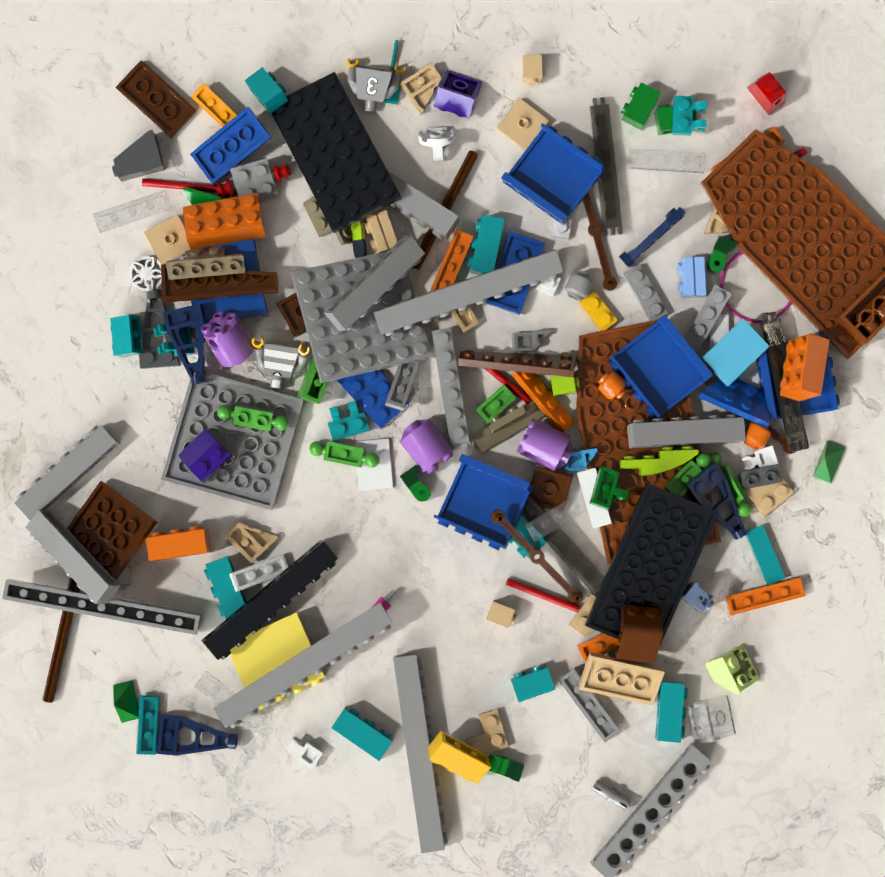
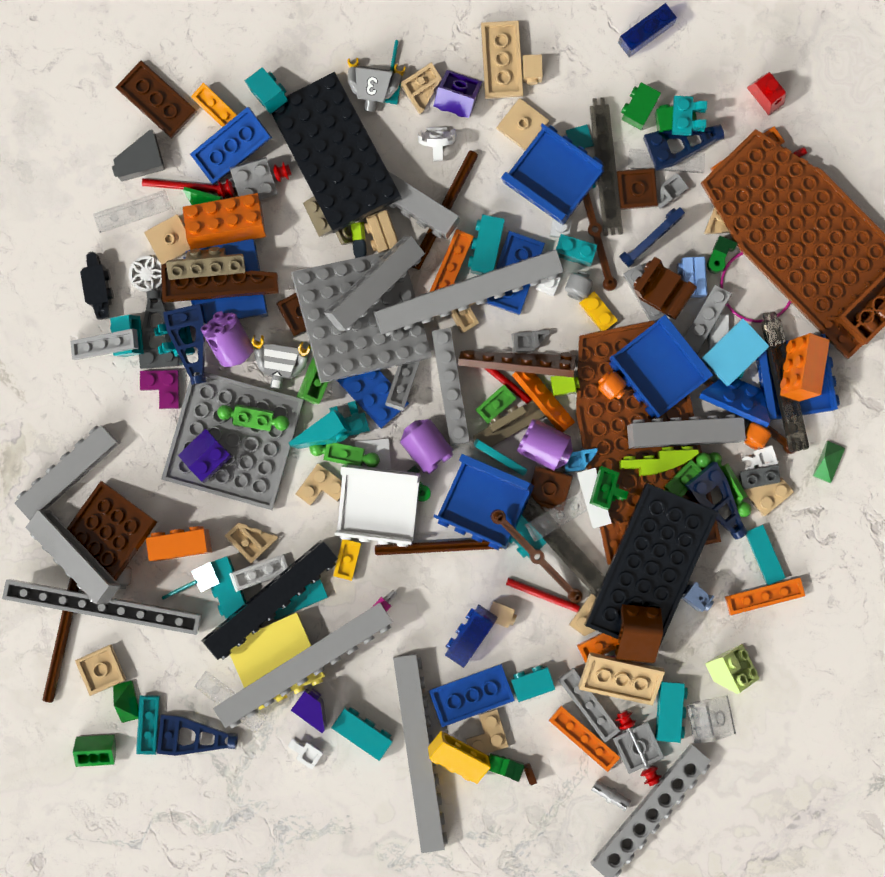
none -> light grey plate [70,329,139,360]
none -> green brick [73,734,116,767]
none -> tan plate [75,644,126,696]
none -> black hinge [80,251,114,320]
none -> magenta plate [140,370,180,409]
none -> piece [162,562,220,600]
none -> teal tile [274,580,328,620]
none -> teal slope [288,410,352,449]
none -> dark purple slope [291,688,327,733]
none -> tan plate [295,464,342,506]
none -> yellow plate [333,539,361,581]
none -> white panel [335,464,421,547]
none -> reddish brown axle [375,540,508,555]
none -> blue plate [429,664,515,727]
none -> clear blue brick [445,604,498,668]
none -> teal tile [474,439,528,476]
none -> tan plate [481,21,523,99]
none -> reddish brown tile [524,763,537,786]
none -> orange plate [549,706,620,772]
none -> teal brick [556,234,597,267]
none -> teal piece [566,124,596,188]
none -> light grey plate [612,710,664,786]
none -> reddish brown plate [616,168,658,210]
none -> clear blue brick [618,3,677,57]
none -> reddish brown piece [633,257,697,320]
none -> dark blue plate [643,124,724,171]
none -> light grey slope [658,173,689,209]

